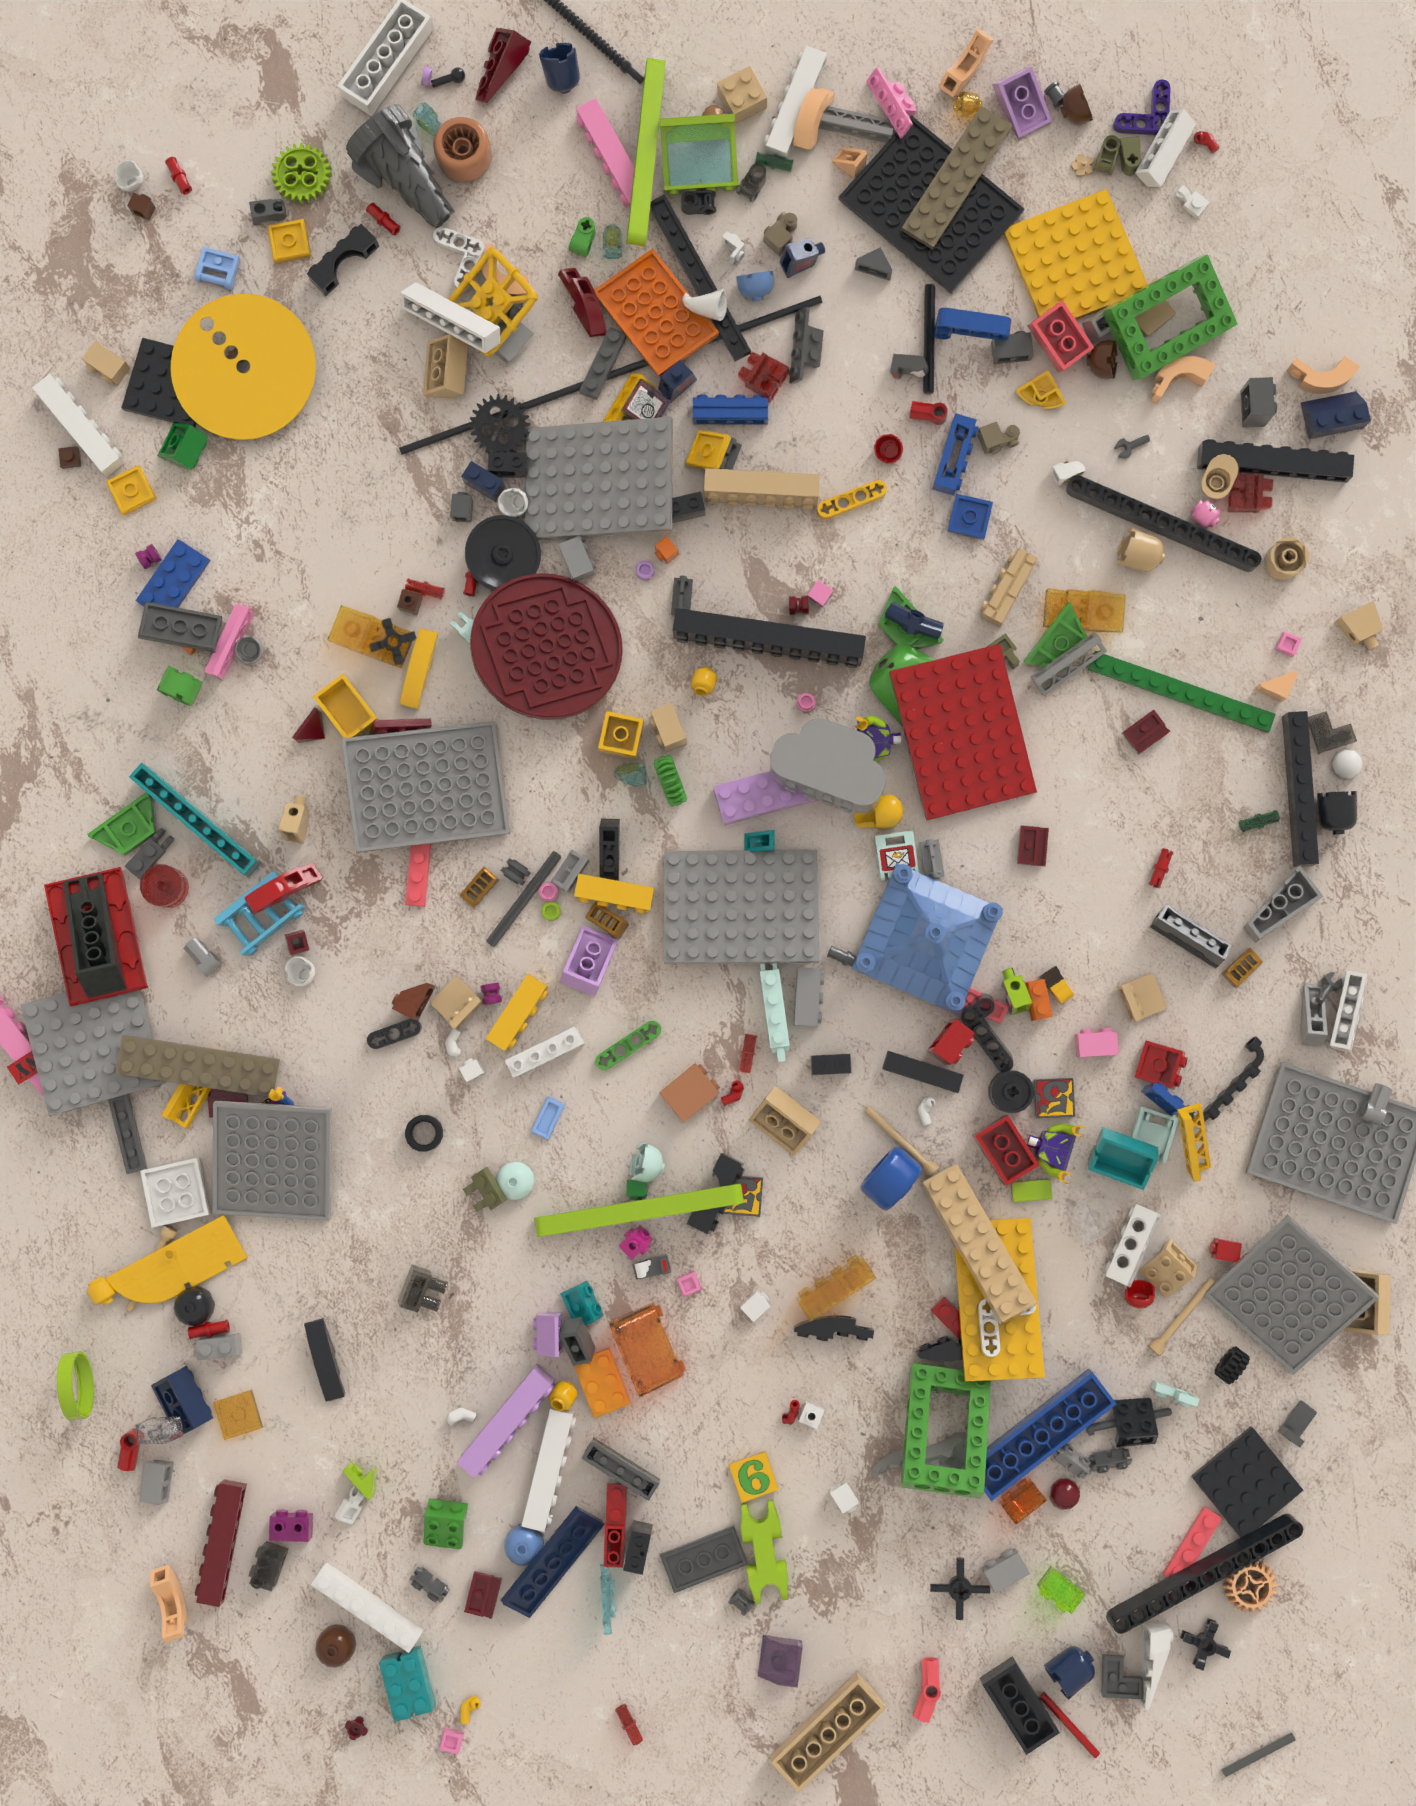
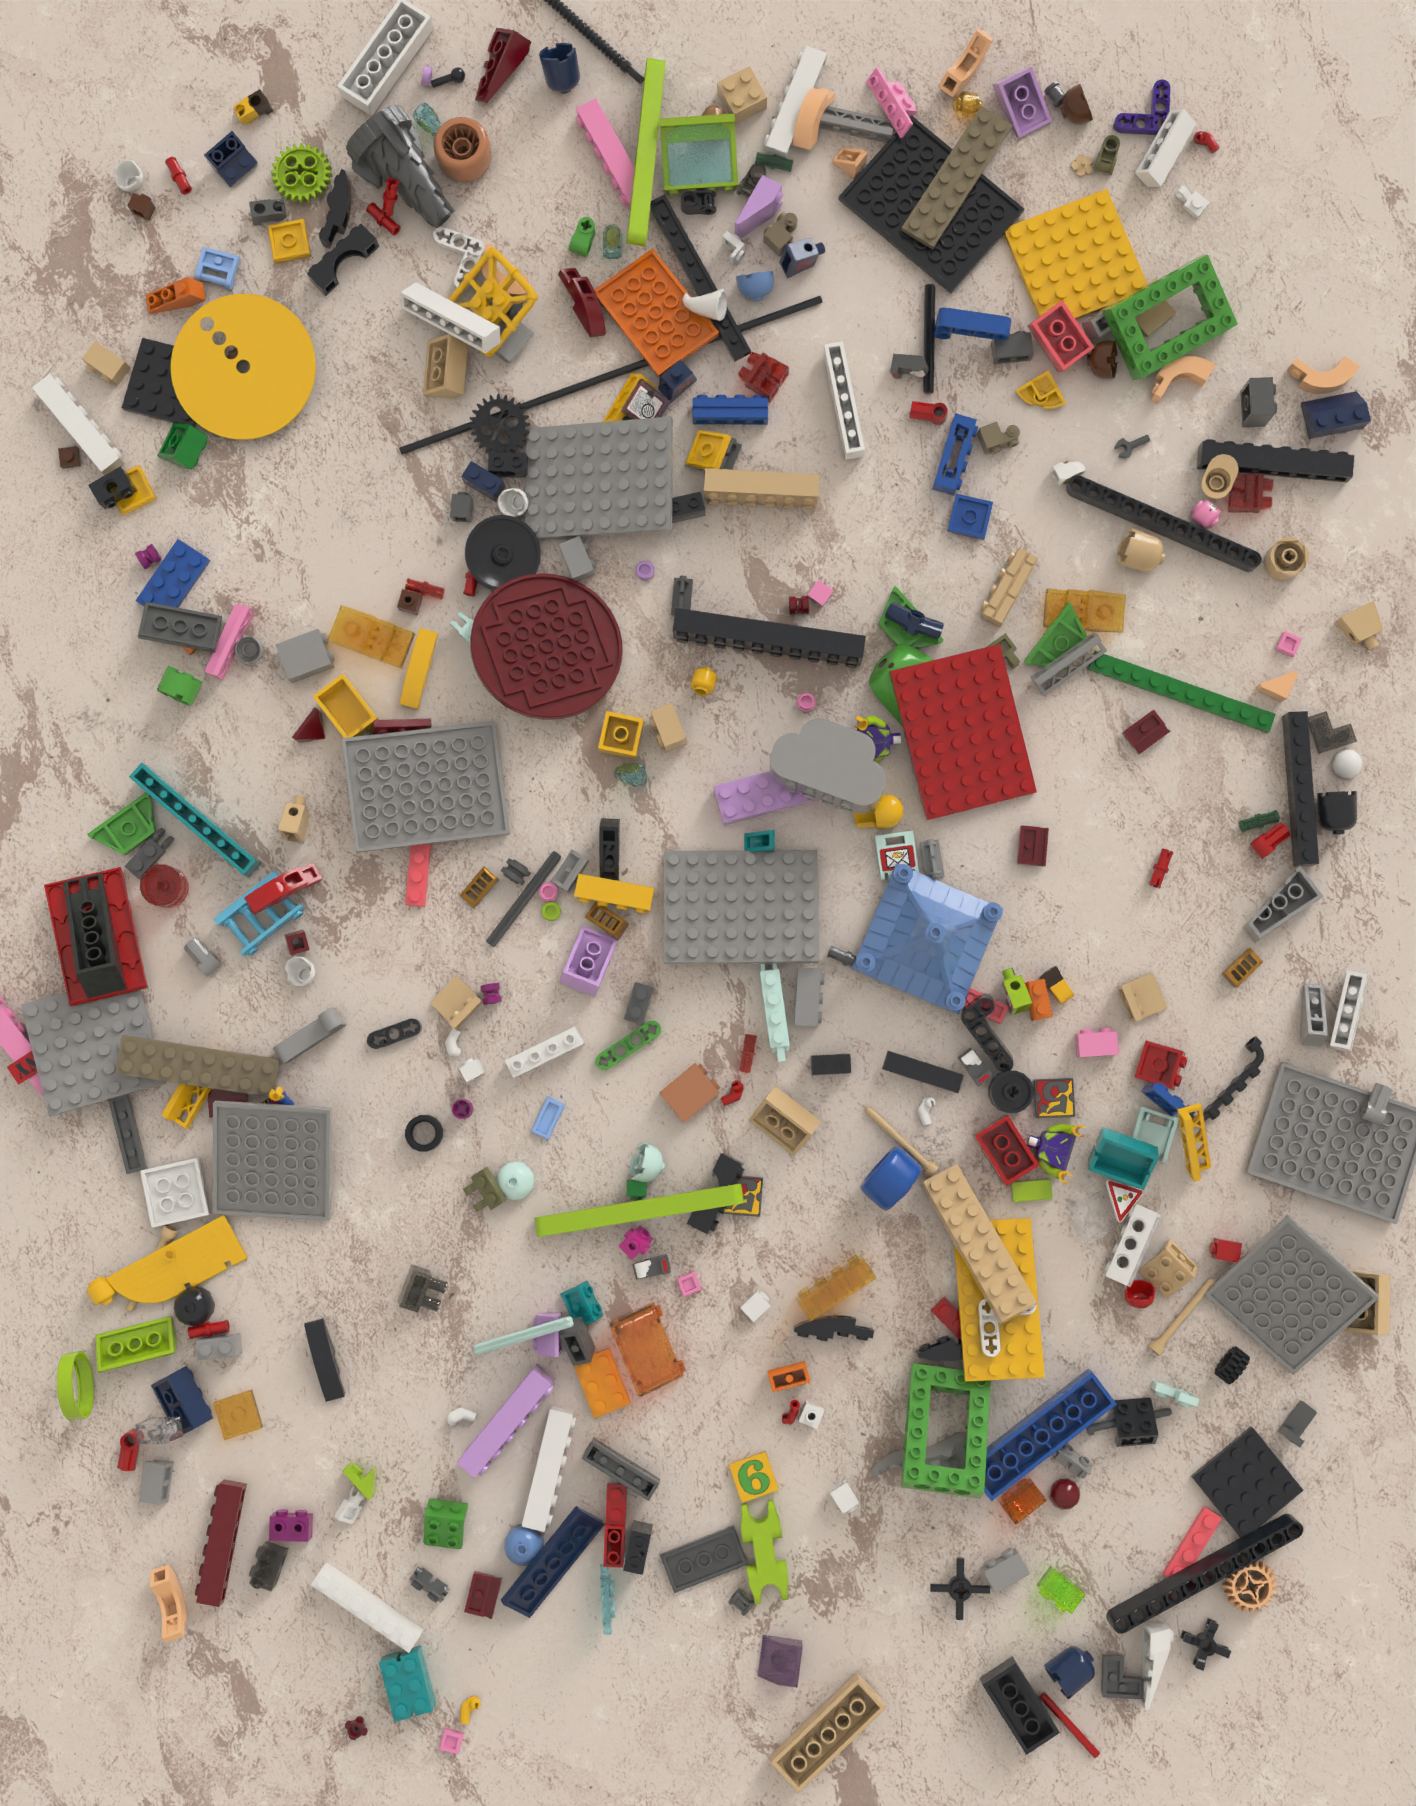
reddish brown cylinder [315,1624,356,1668] -> none
black pin [369,618,417,666] -> none
copper slope [391,983,436,1020] -> none
yellow brick [485,974,549,1051] -> none
yellow head [549,1381,578,1411] -> none
dark grey plate [579,327,627,400] -> none
clear red axle [615,1704,643,1746] -> none
bright green gear [653,755,687,807] -> none
orange plate [655,536,679,564] -> none
dark grey bracket [789,307,824,384] -> none
yellow beam [817,480,887,520] -> none
dark grey slope [855,247,892,281] -> none
red hair [874,434,904,464] -> none
coral piece [913,1657,941,1723] -> none
red brick [927,1019,975,1065] -> none
dark grey hinge [1089,1447,1132,1473] -> none
olive piece [1118,136,1141,176] -> none
piece [1150,904,1233,969] -> none
dark grey bar [1221,1733,1296,1777] -> none
dark grey bar [1316,972,1342,1004] -> none
none -> black brick [88,466,137,509]
none -> lime slope [95,1316,177,1373]
none -> orange slope [145,277,206,314]
none -> dark blue brick [204,131,258,187]
none -> leg [233,89,273,124]
none -> light grey beam [273,1007,347,1065]
none -> light grey brick [275,629,335,683]
none -> black slope [319,169,351,249]
none -> red pin [382,178,399,217]
none -> magenta wheel [452,1099,473,1119]
none -> light aqua axle [474,1316,574,1355]
none -> dark grey brick [624,982,654,1025]
none -> lavender slope [735,175,783,239]
none -> orange brick [767,1361,810,1393]
none -> white brick [823,341,865,460]
none -> dark grey leg [958,1048,993,1086]
none -> piece [1106,1180,1143,1222]
none -> red piece [1250,822,1291,859]

